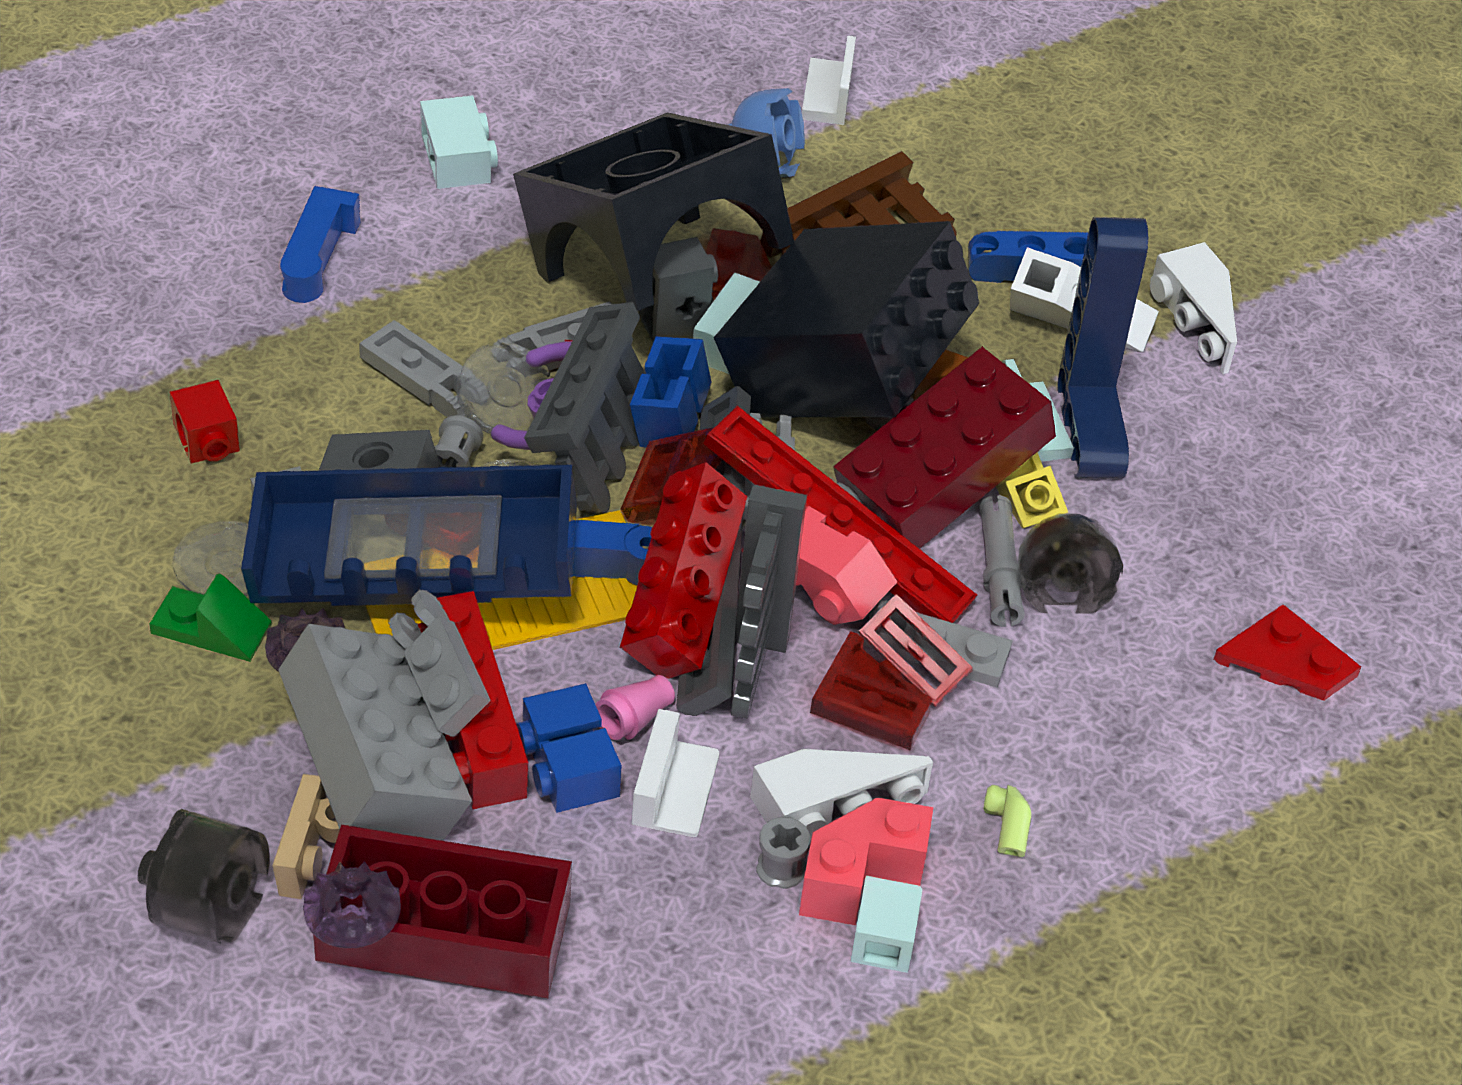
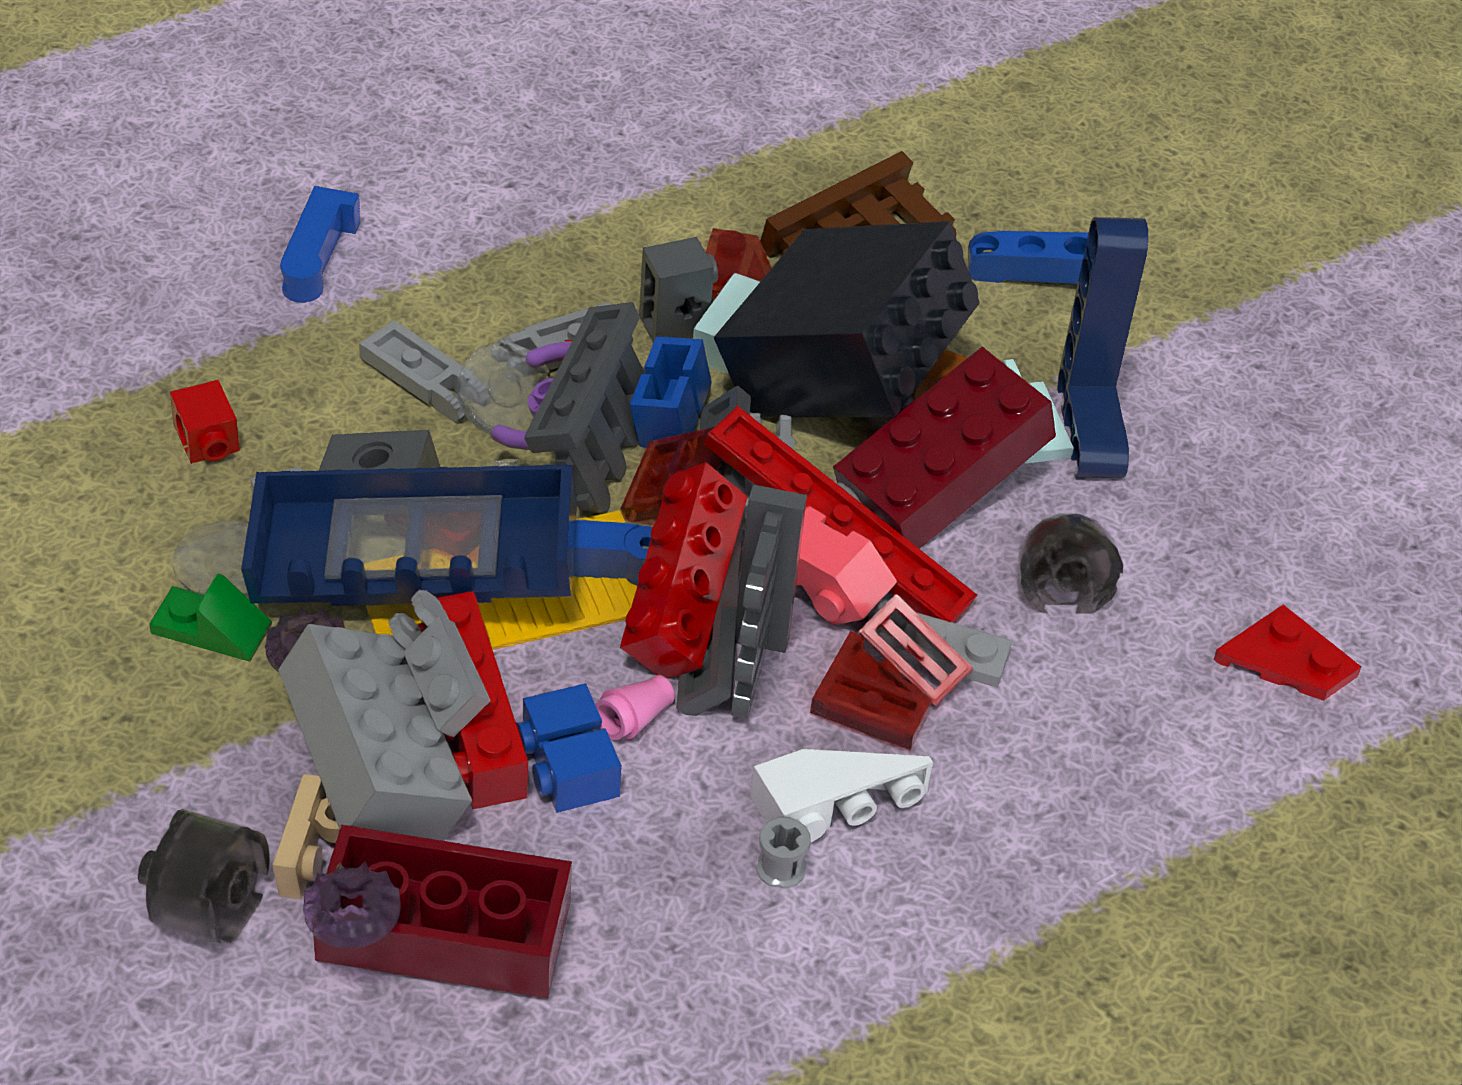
light aqua brick [420,95,498,189] -> none
light grey bush [434,415,483,468] -> none
black piece [513,112,795,311] -> none
white panel [632,709,719,837] -> none
medium blue cylinder [728,88,805,177] -> none
coral brick [799,797,933,925] -> none
white panel [802,36,856,125] -> none
light aqua panel [850,876,922,973] -> none
light grey pin [979,495,1025,627] -> none
yellowish green arm [983,785,1031,857] -> none
light yellow slope [996,452,1068,529] -> none
white slope [1010,248,1159,353] -> none
white slope [1150,242,1237,374] -> none

